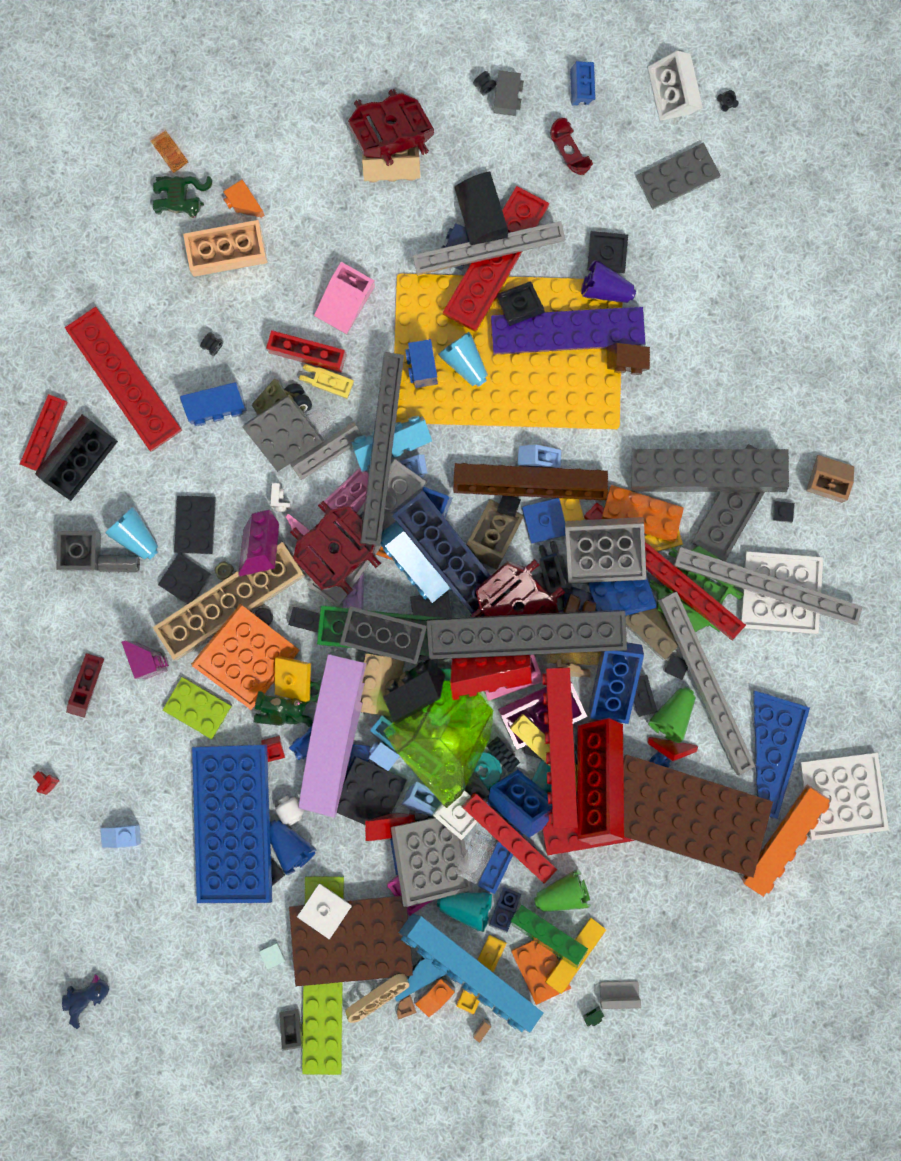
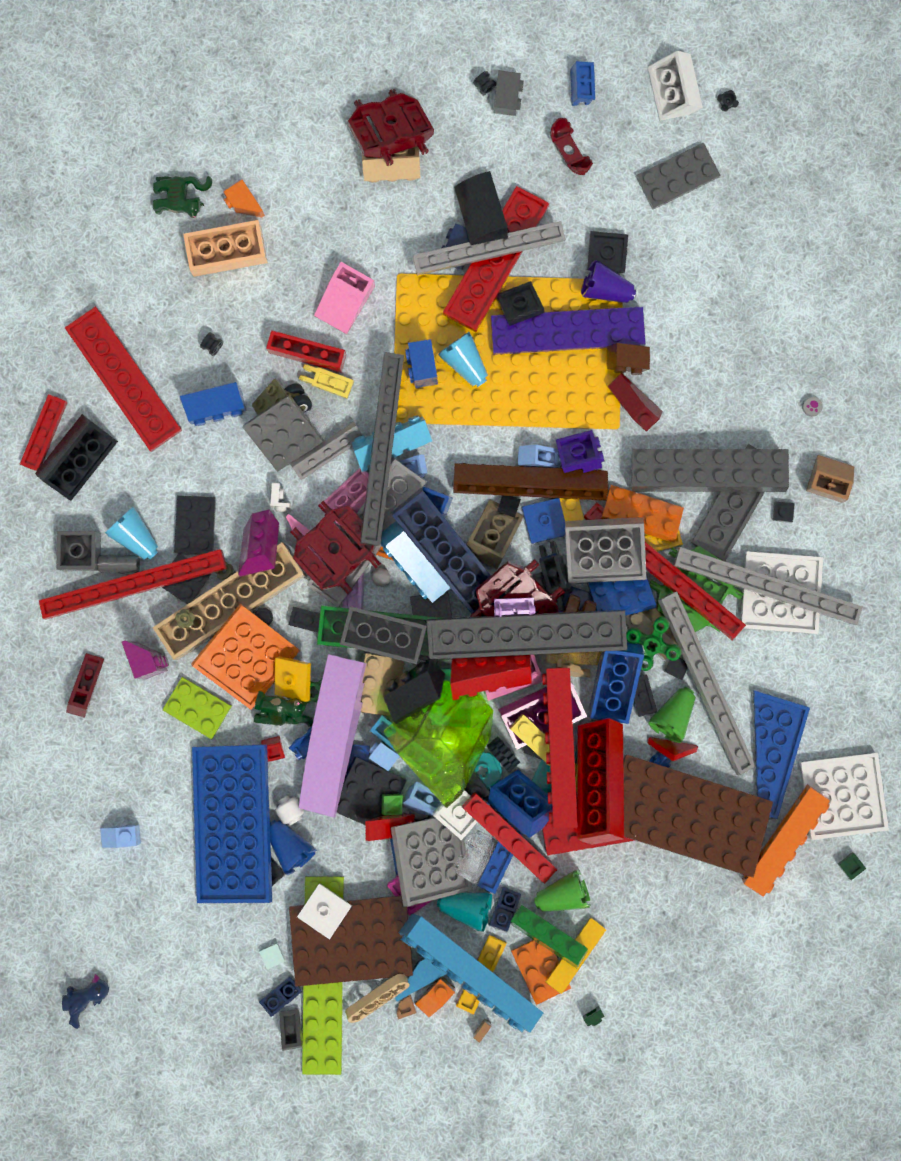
red brick [33,771,60,795] -> none
clear orange slope [151,130,189,173] -> none
light grey panel [600,981,641,1009] -> none
none -> red plate [39,549,227,620]
none -> olive plate [175,609,195,628]
none -> dark blue slope [259,976,302,1017]
none -> light grey tile [372,568,391,587]
none -> bright green tile [382,794,403,815]
none -> lavender hinge [494,598,535,617]
none -> dark purple plate [556,430,605,473]
none -> dark red slope [608,373,663,432]
none -> green gear [626,616,682,671]
none -> light grey tile [802,397,823,417]
none -> dark green plate [838,852,866,880]

